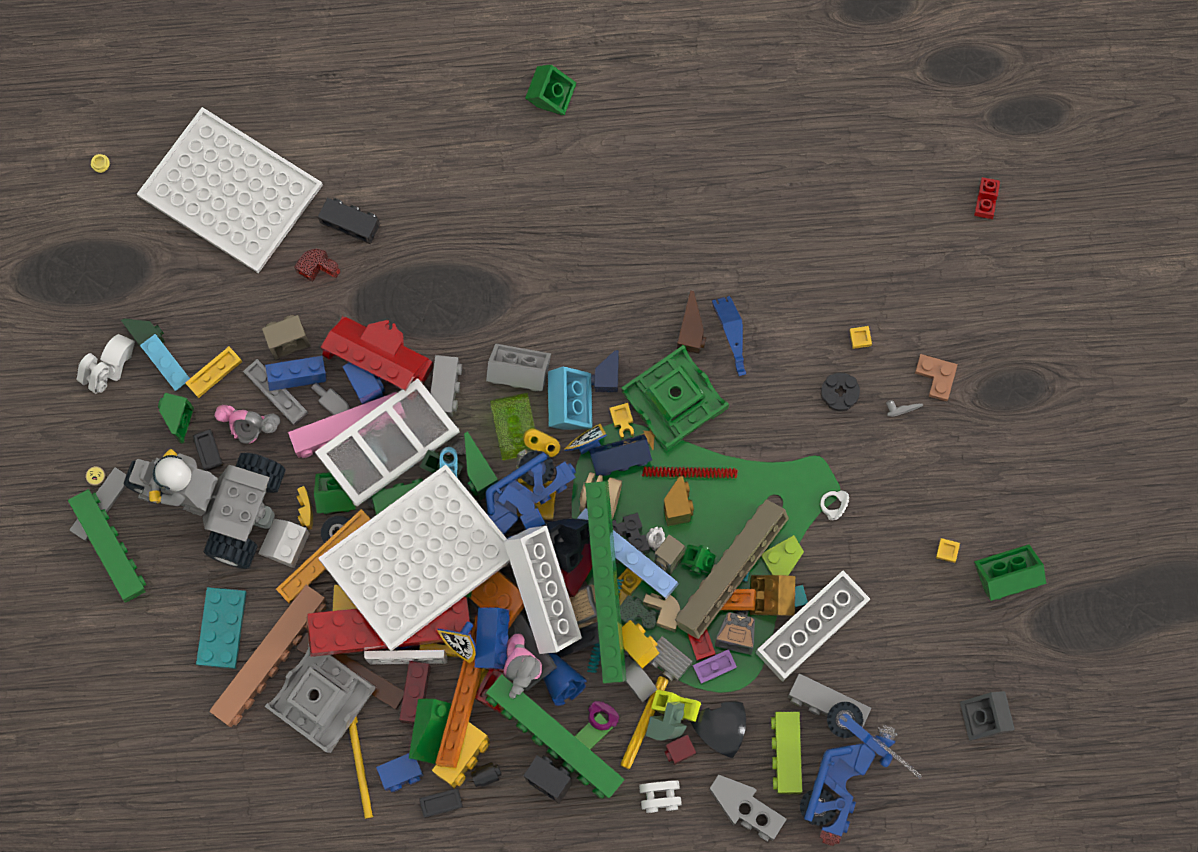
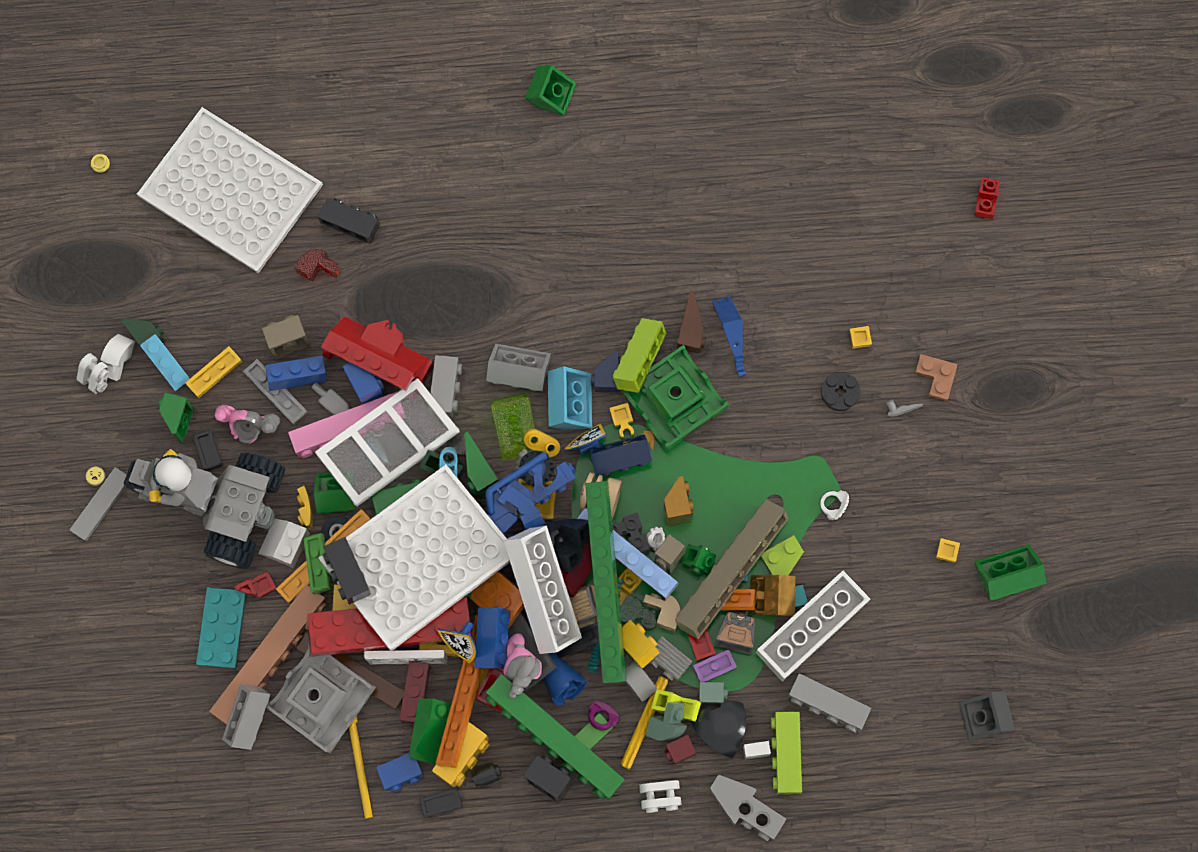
green brick [68,489,146,603] -> none
red piece [642,466,738,479] -> none
blue piece [800,702,922,846] -> none
none -> light grey brick [222,684,270,750]
none -> red slope [234,571,276,598]
none -> bright green tile [303,533,331,594]
none -> black brick [322,537,371,605]
none -> lime brick [613,318,667,393]
none -> sand green brick [699,682,728,705]
none -> white piece [743,741,771,760]

